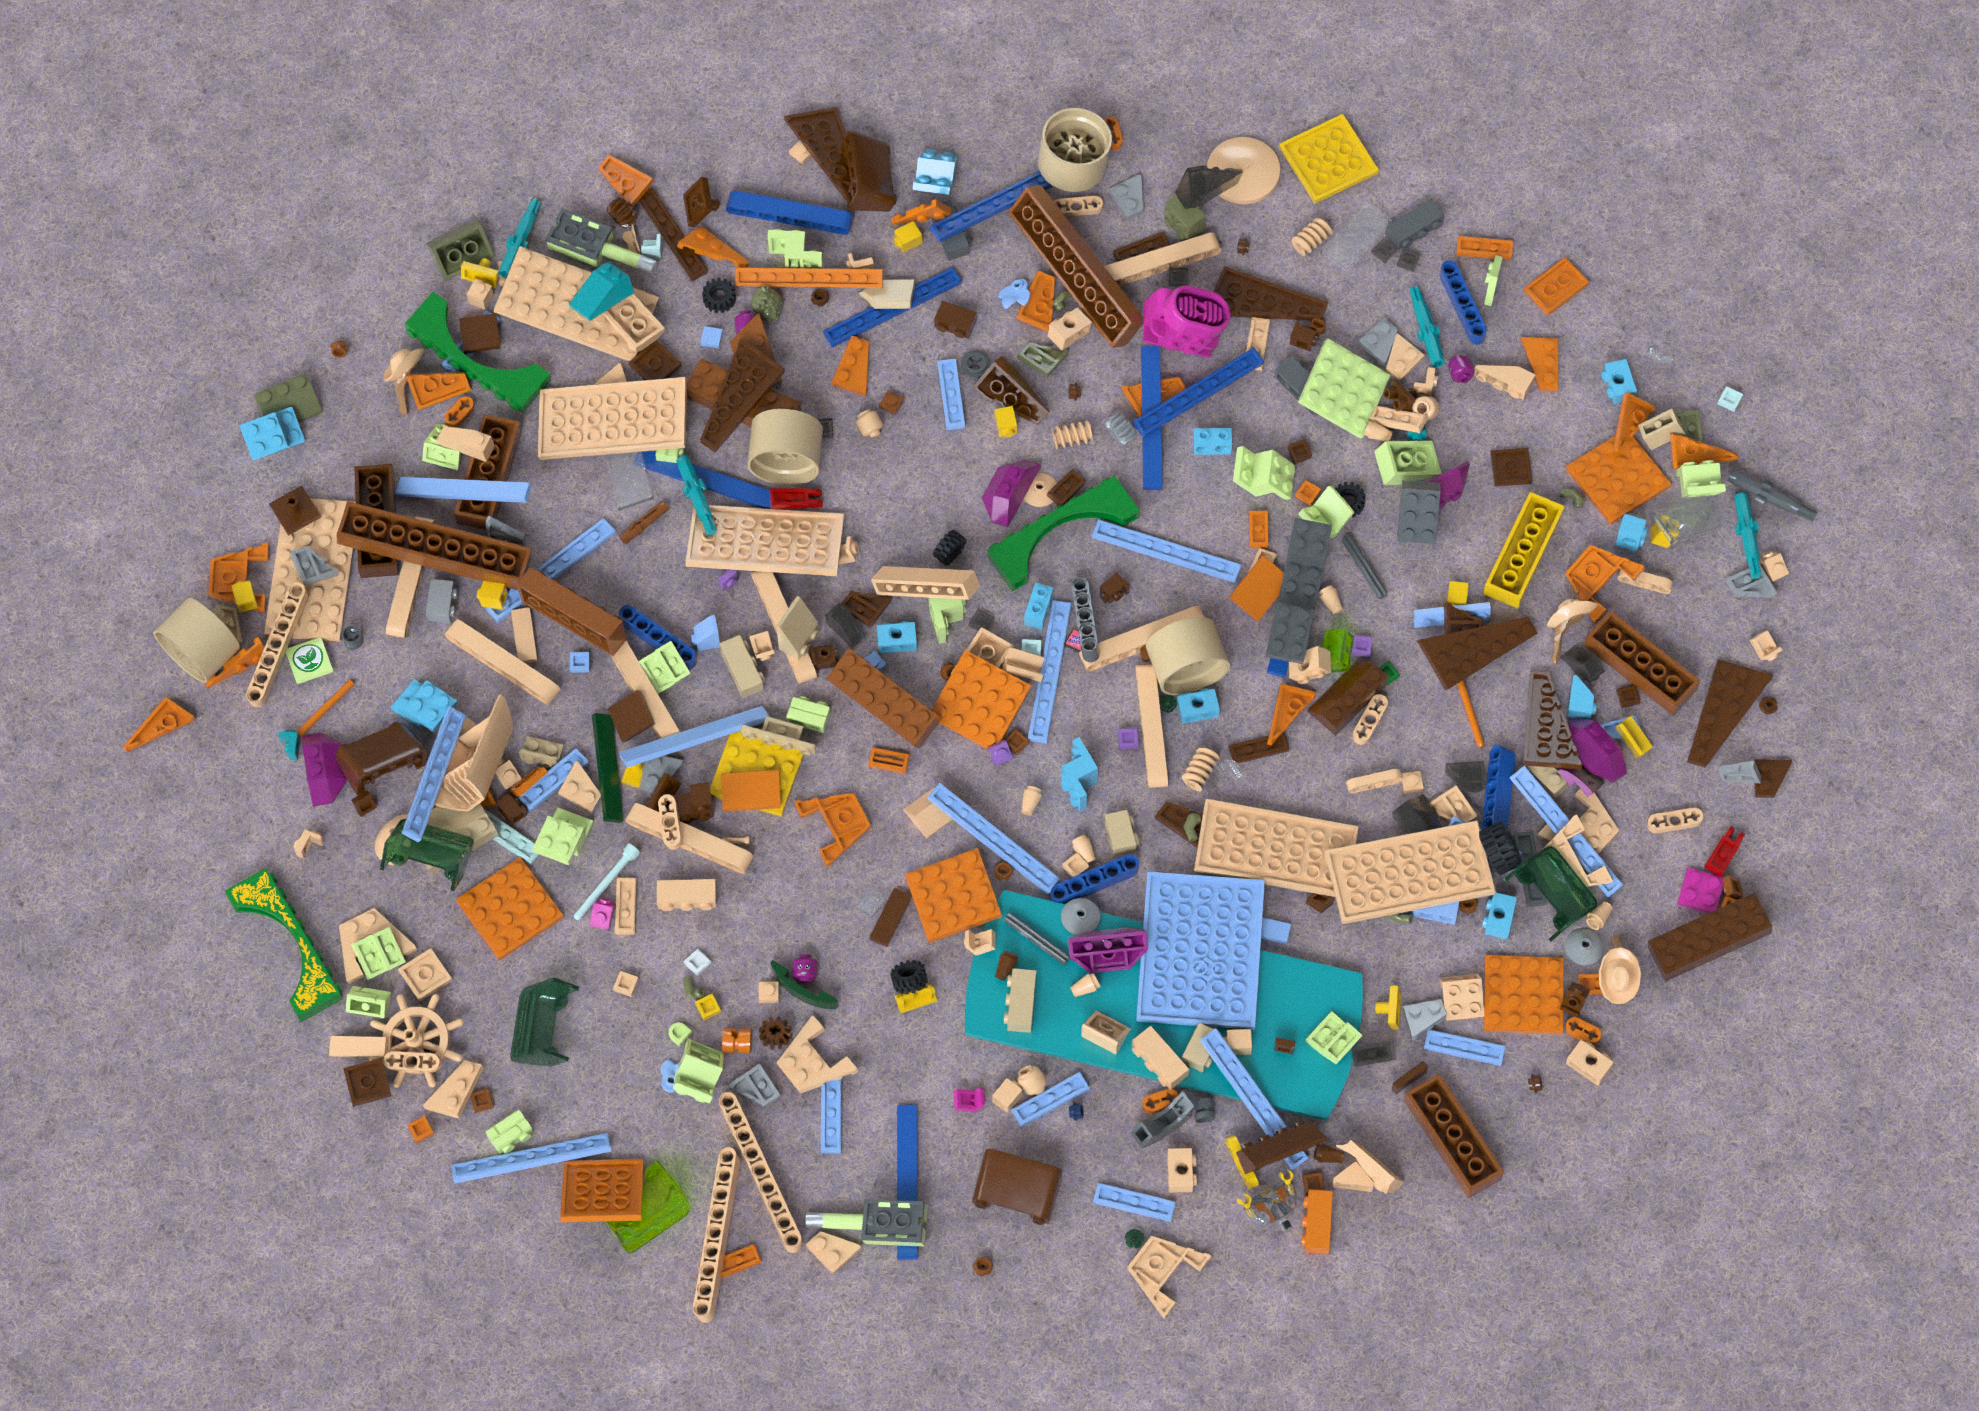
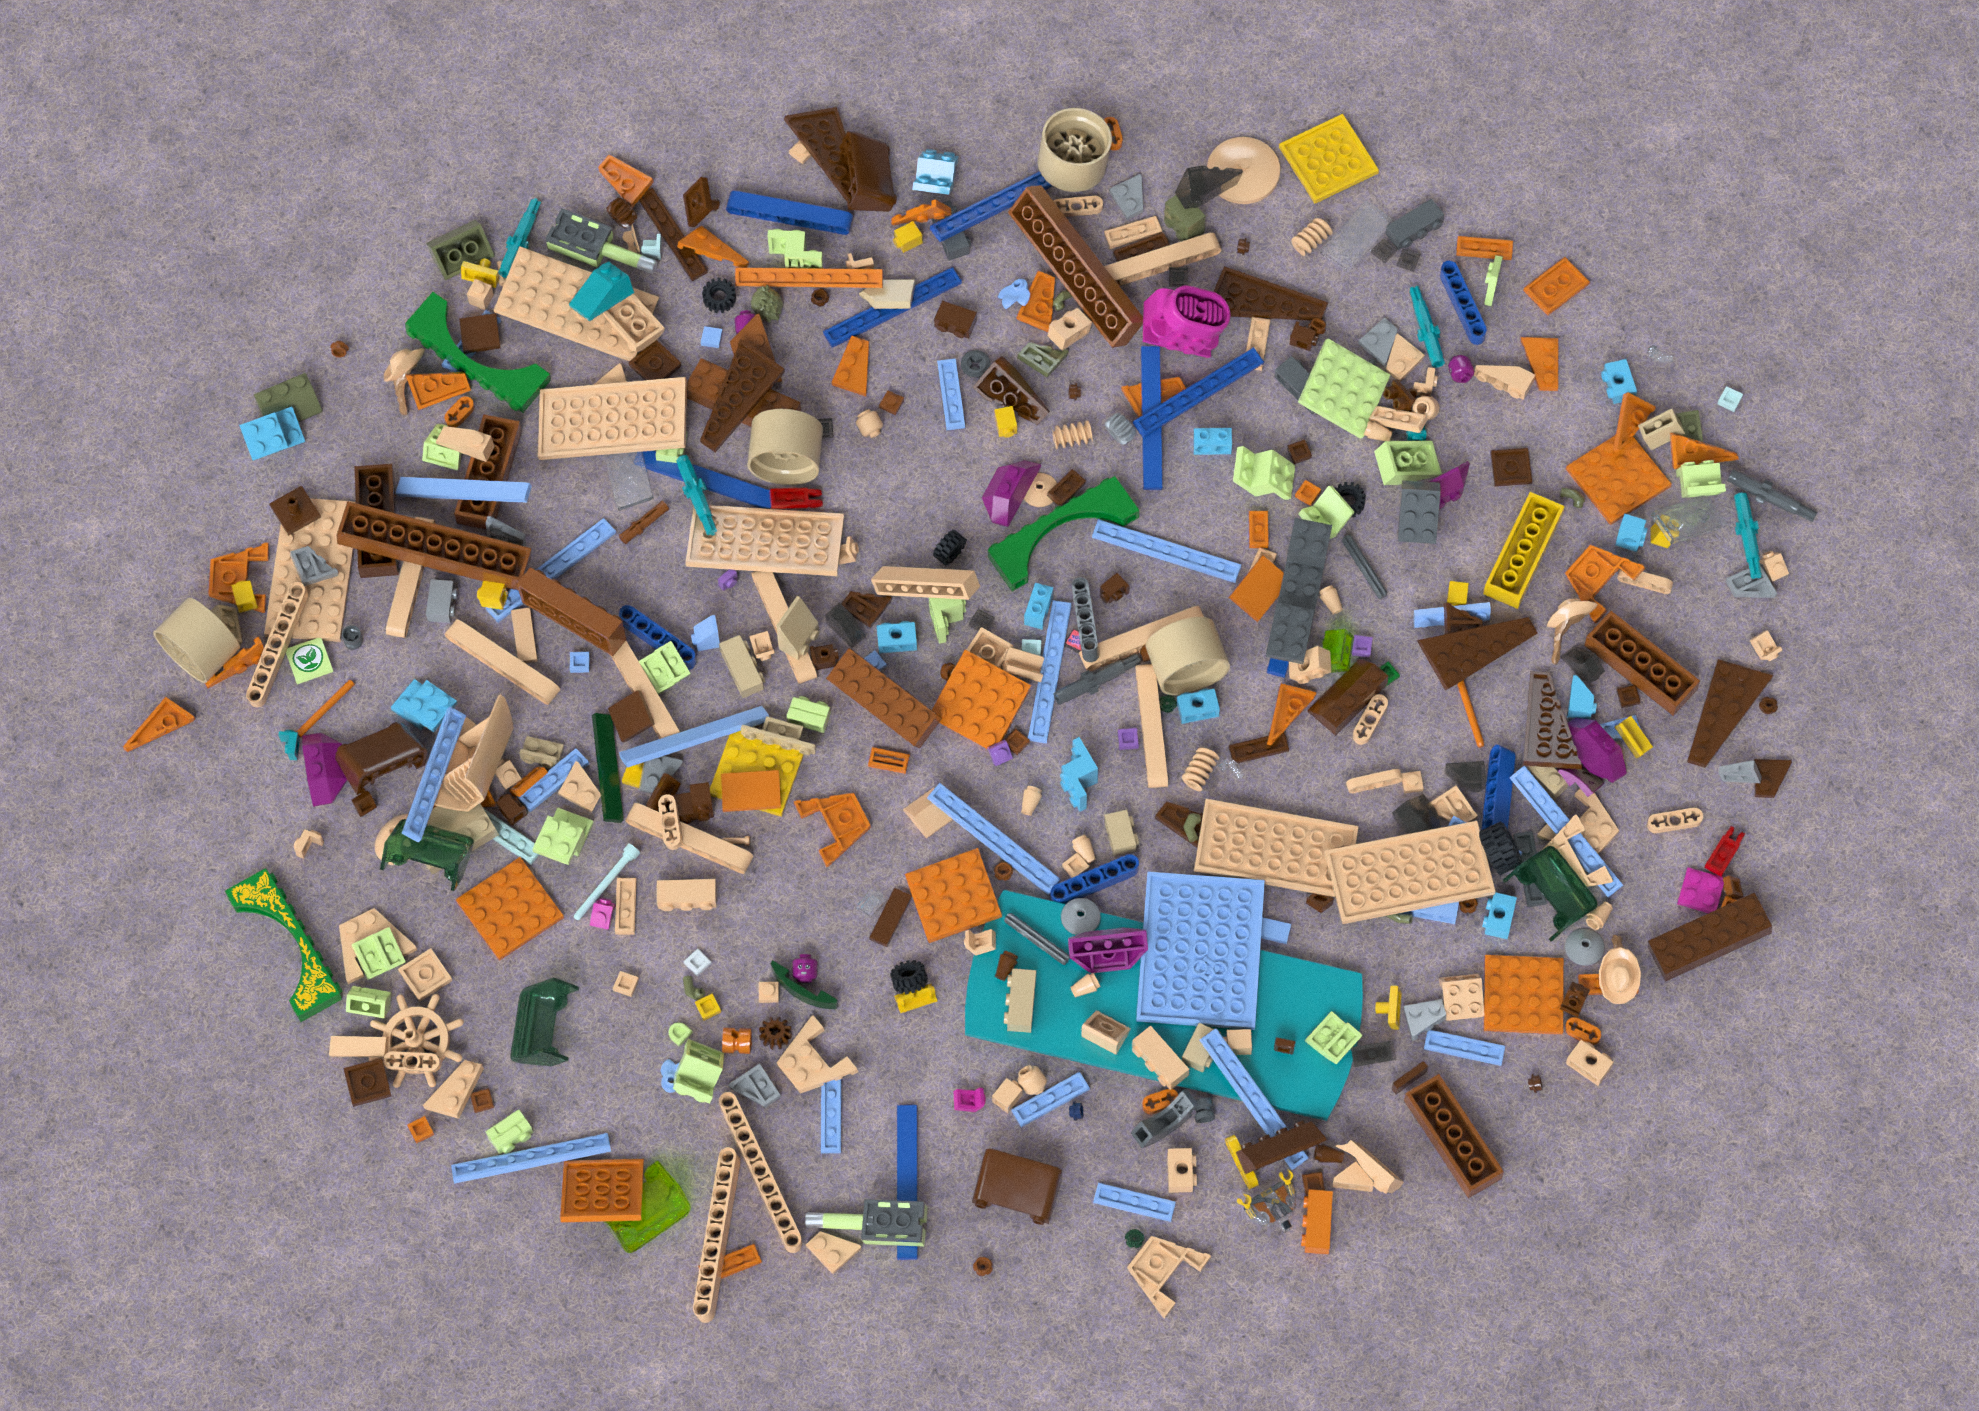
none -> dark grey piece [1053,653,1141,705]
none -> light nougat tile [1104,216,1162,249]

